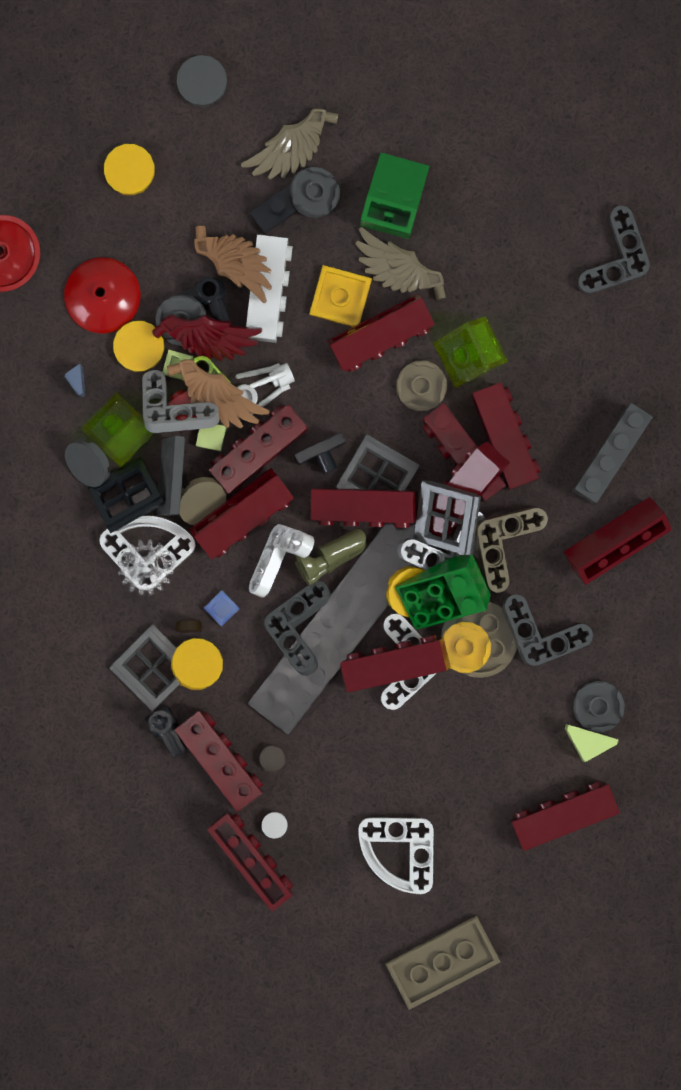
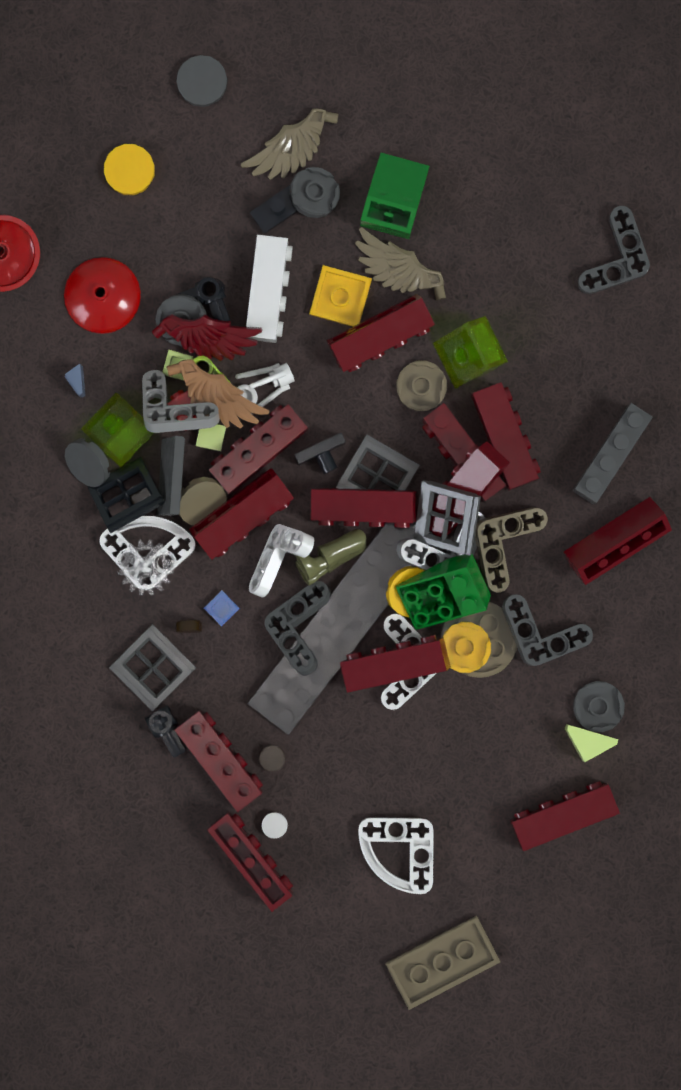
yellow tile [113,321,164,372] -> none
yellow tile [171,638,223,690] -> none
medium nougat animal [194,226,272,303] -> none

